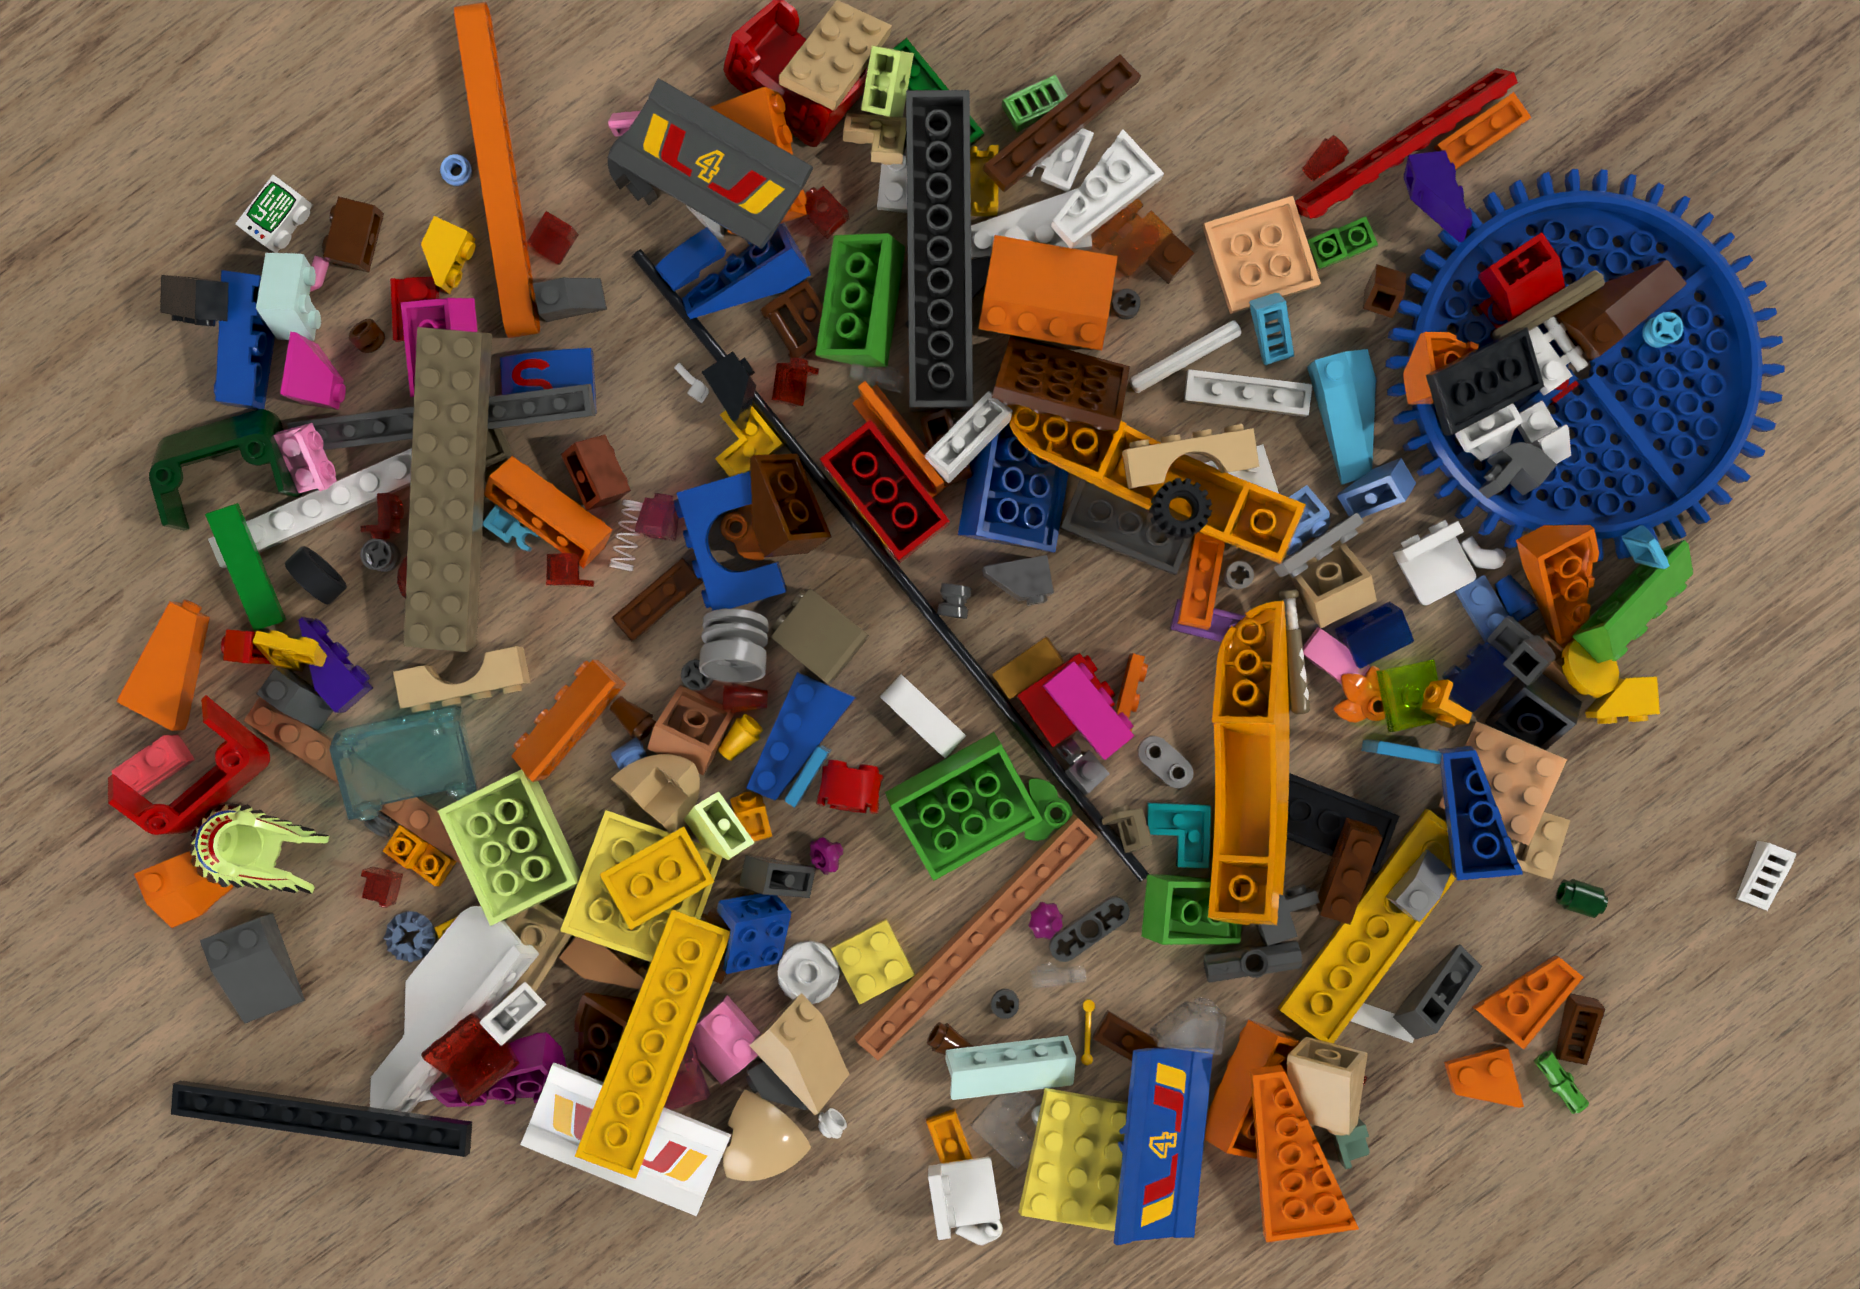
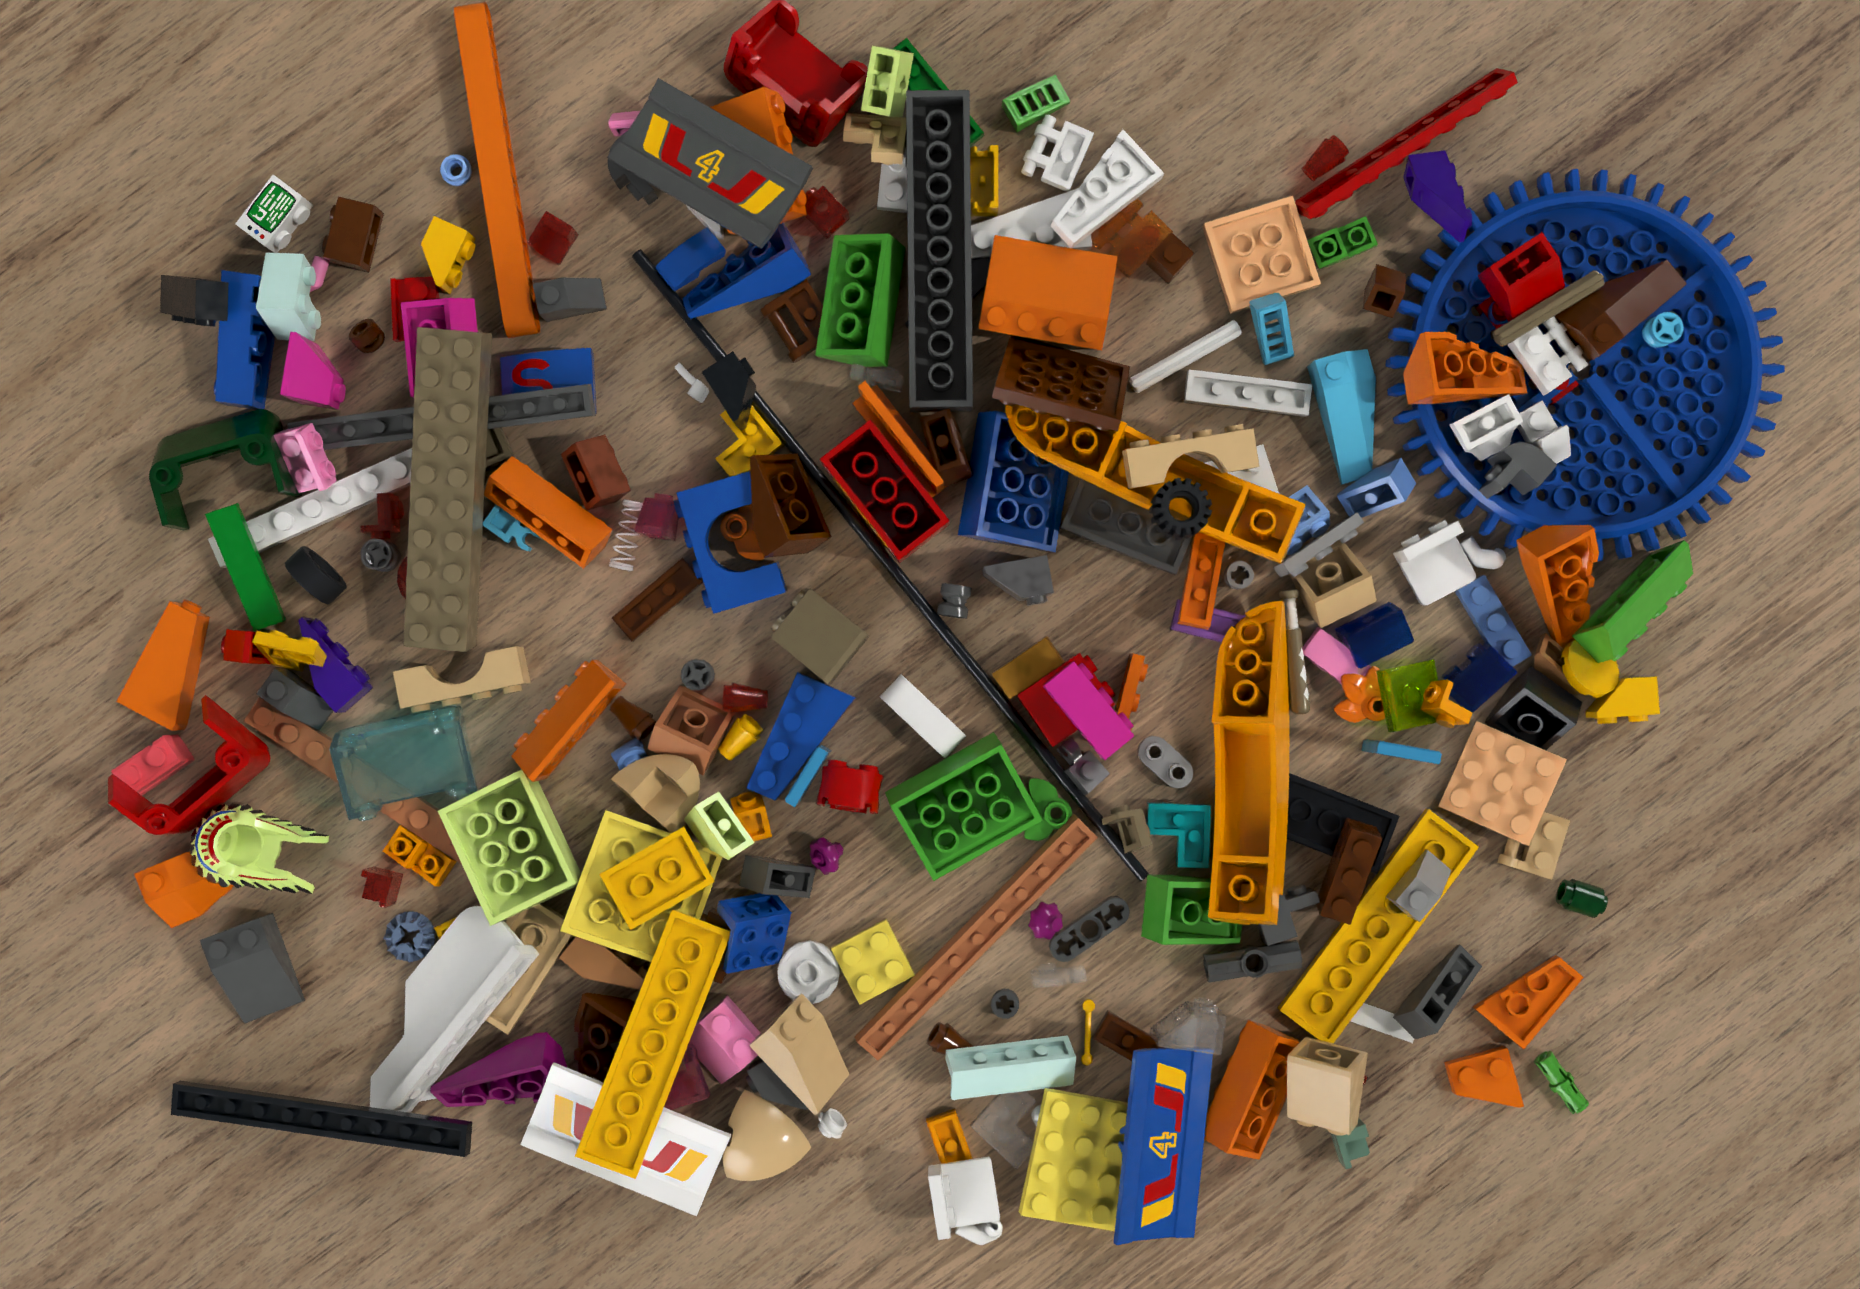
dark grey bush [364,809,397,838] -> none
clear red bracket [421,1013,520,1105] -> none
white slope [479,982,546,1046] -> none
clear red panel [546,553,594,588] -> none
light grey wheel [699,608,769,683] -> none
clear red bracket [772,358,819,407] -> none
tan plate [779,0,892,111] -> none
white slope [925,391,1013,483] -> none
reddish brown plate [983,54,1141,192] -> none
dark grey bush [1112,289,1141,320] -> none
orange wing [1250,1065,1359,1243] -> none
black tile [1426,327,1545,435] -> none
orange plate [1434,92,1531,170] -> none
blue wedge [1438,746,1523,880] -> none
dark grey brick [1486,616,1555,686] -> none
blue cone [1495,574,1539,622] -> none
reddish brown slope [1555,993,1605,1065] -> none
medium azure slope [1622,525,1670,569] -> none
white slope [1735,841,1796,911] -> none

